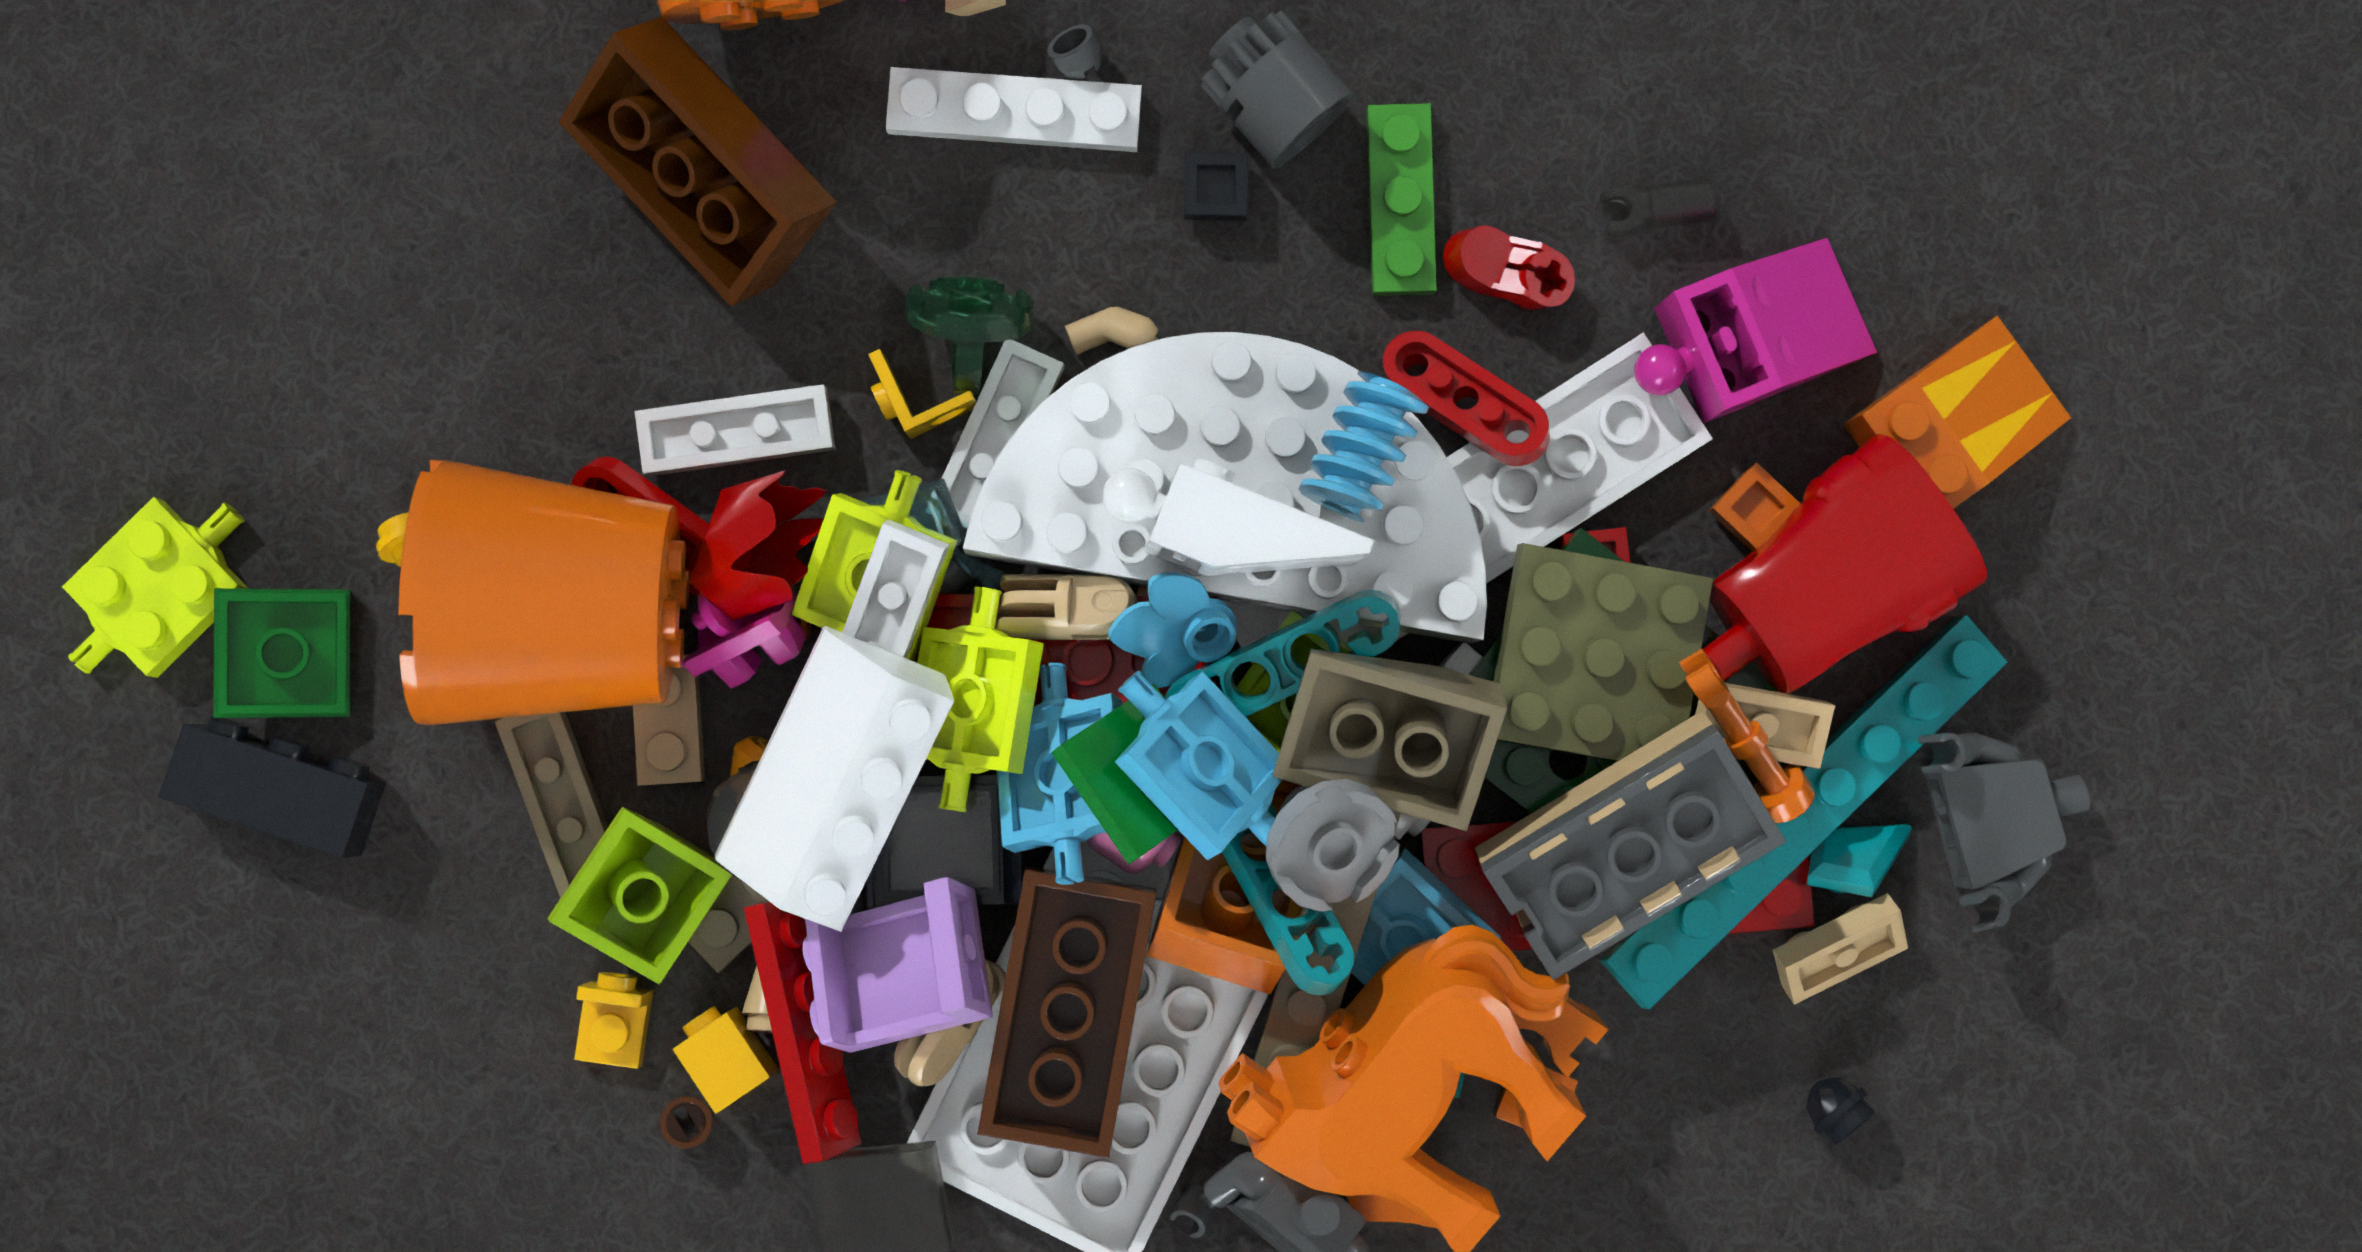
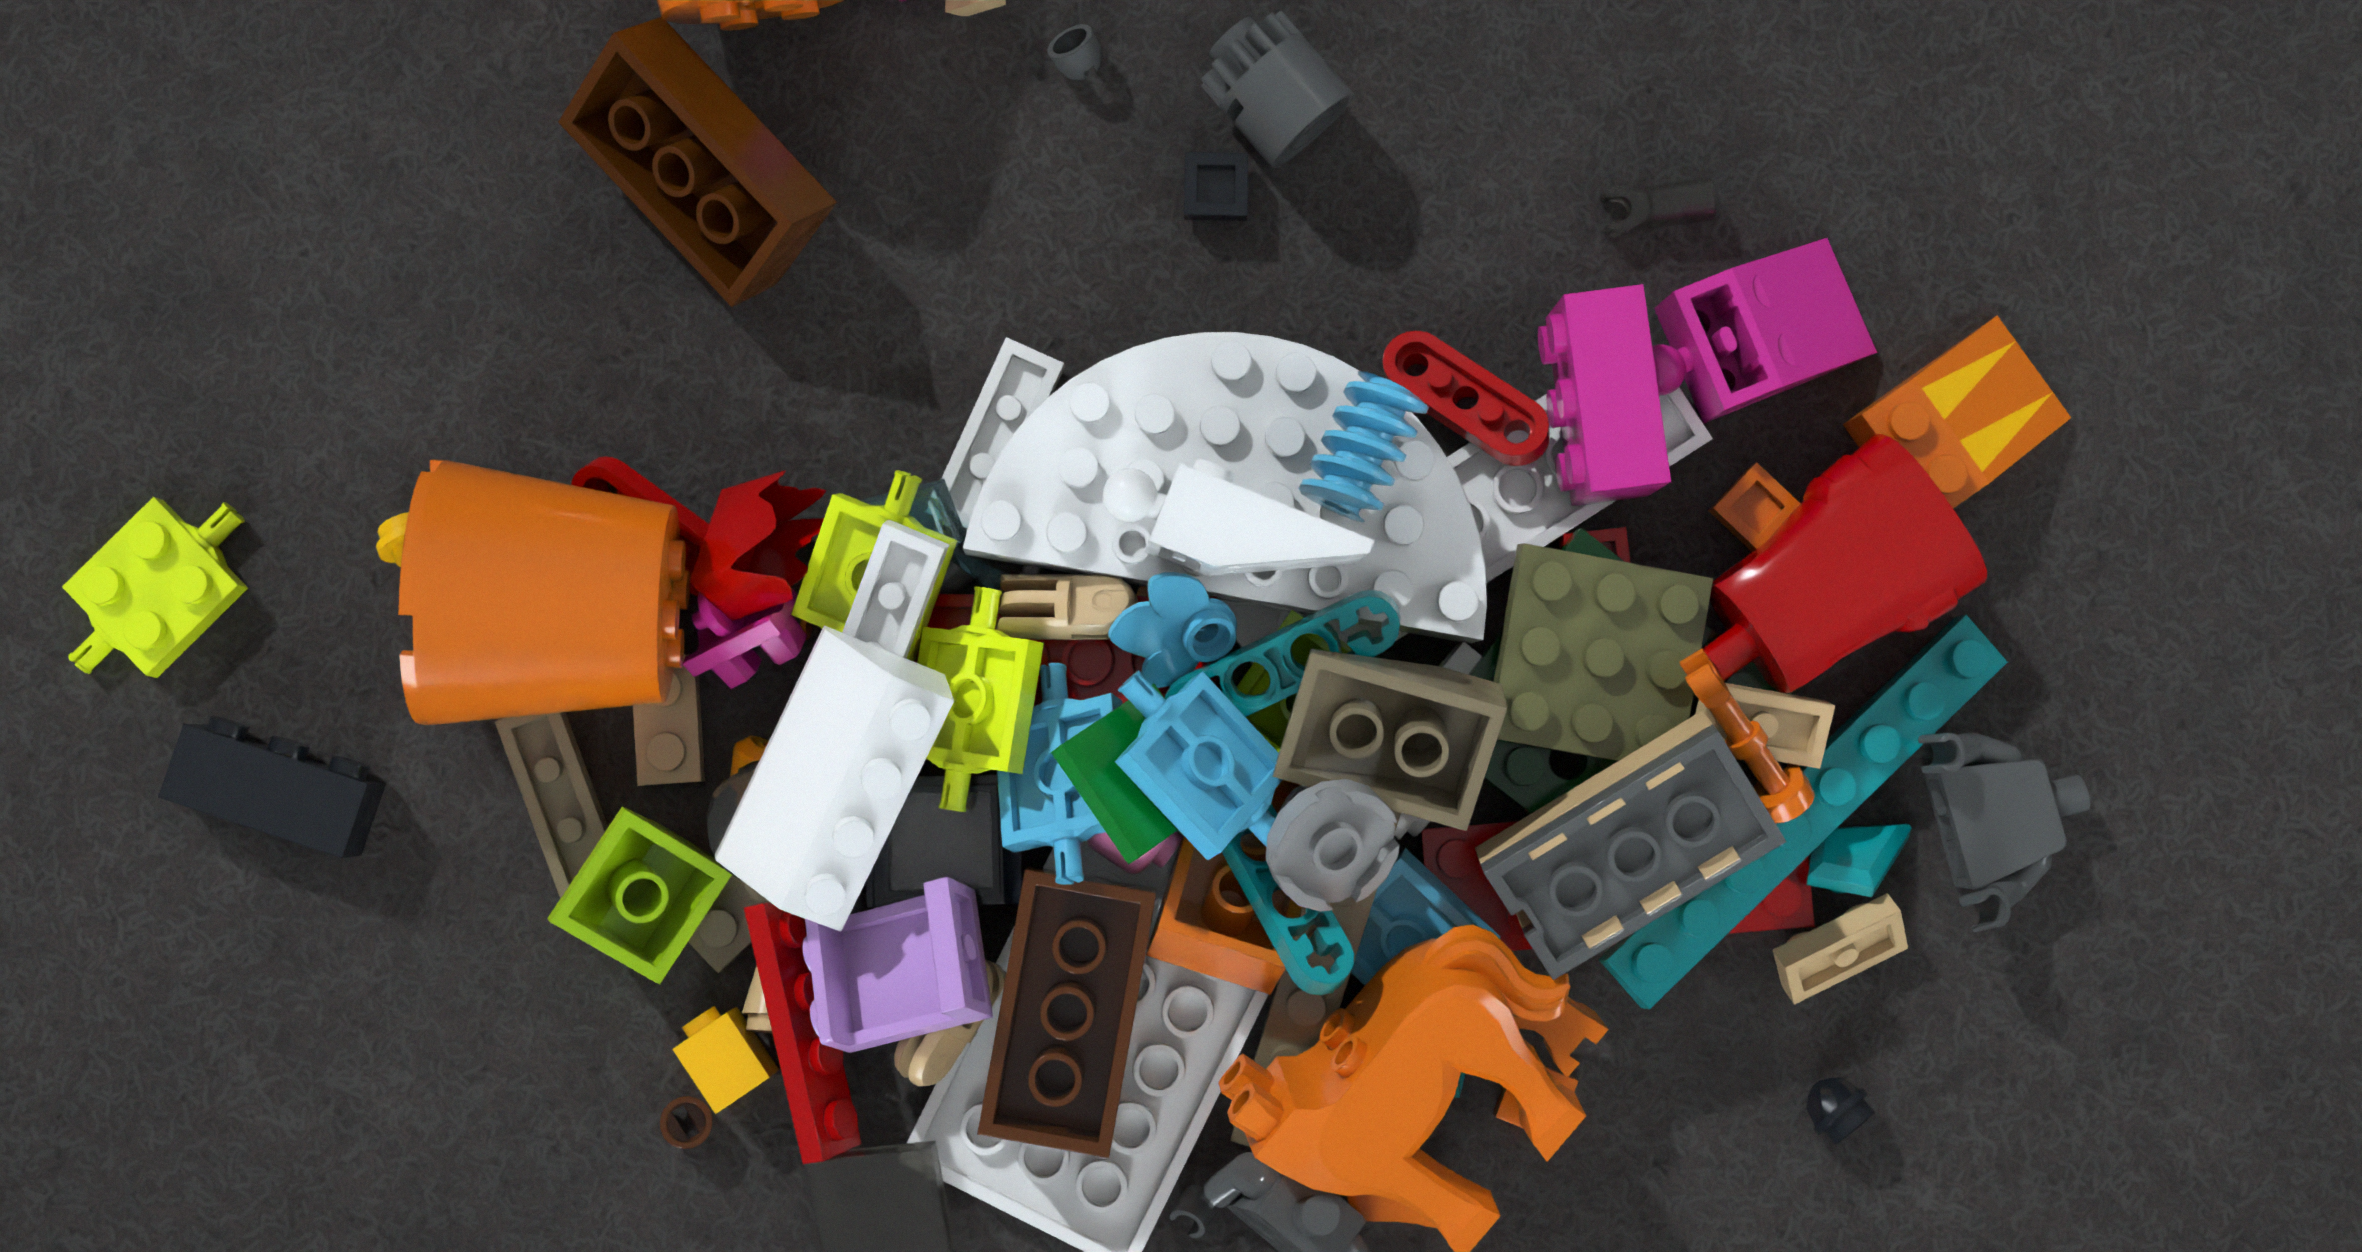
green tile [213,588,350,718] -> none
yellow bracket [574,972,654,1069] -> none
white plate [634,384,836,476] -> none
yellow bracket [868,349,976,439] -> none
white plate [886,67,1142,152] -> none
clear green tile [905,276,1035,395] -> none
tan arm [1065,307,1159,355] -> none
bright green plate [1366,103,1437,296] -> none
red piece [1443,225,1575,310] -> none
none -> dark pink brick [1538,284,1671,506]

